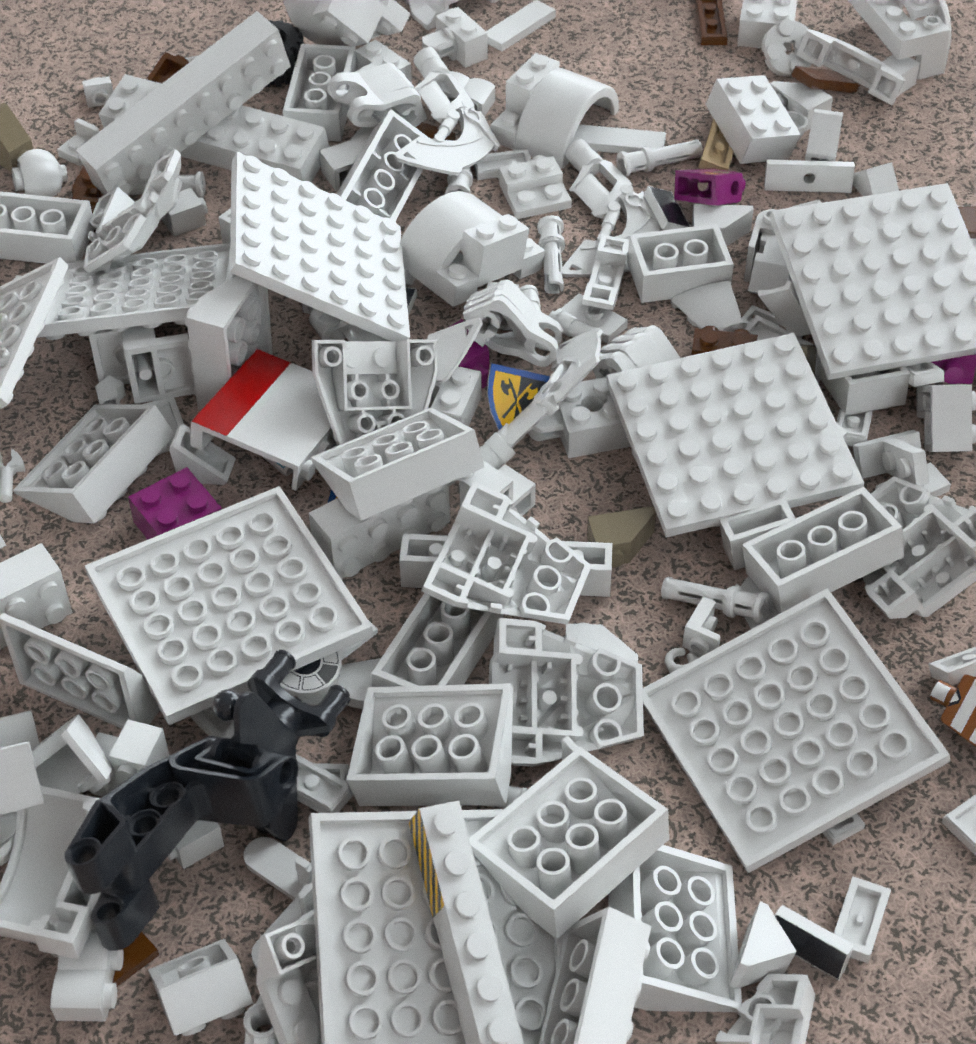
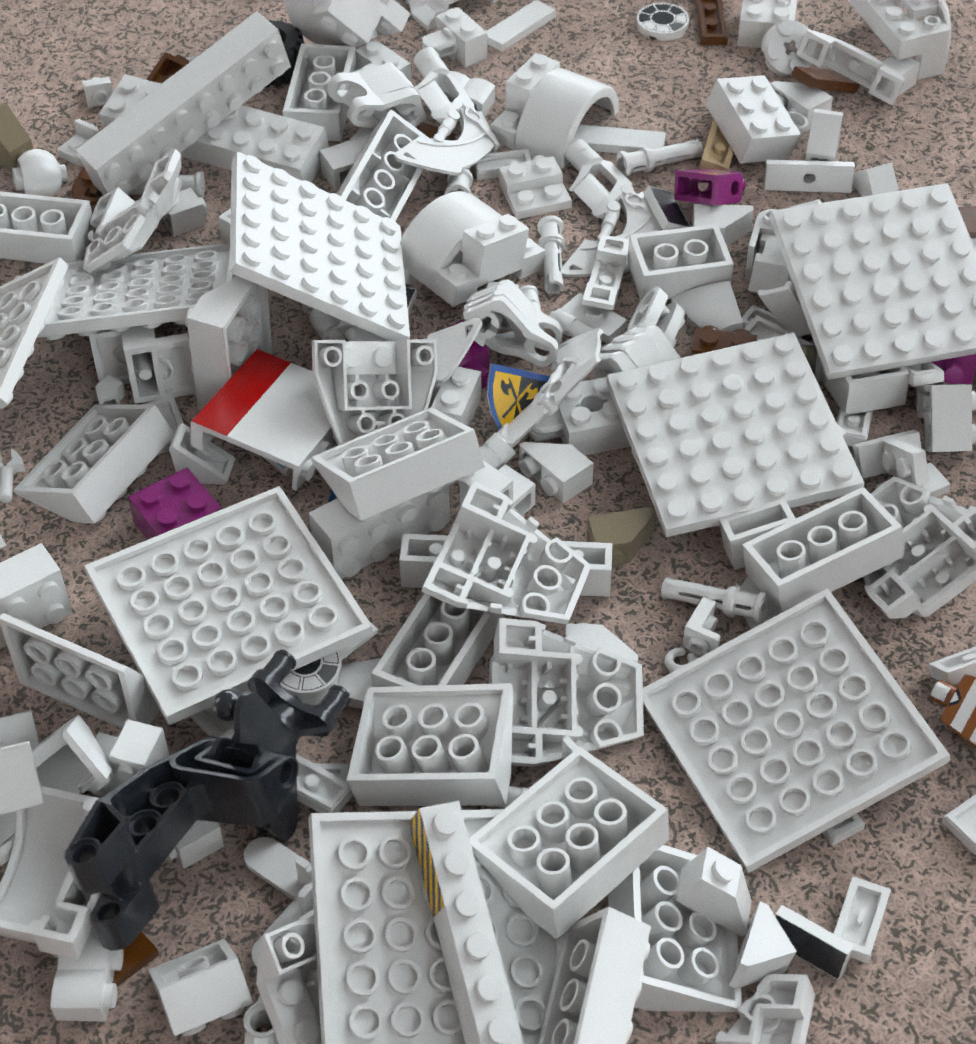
none -> white slope [519,442,594,503]
none -> white brick [628,286,685,347]
none -> tile [636,3,689,41]
none -> white slope [675,847,752,937]

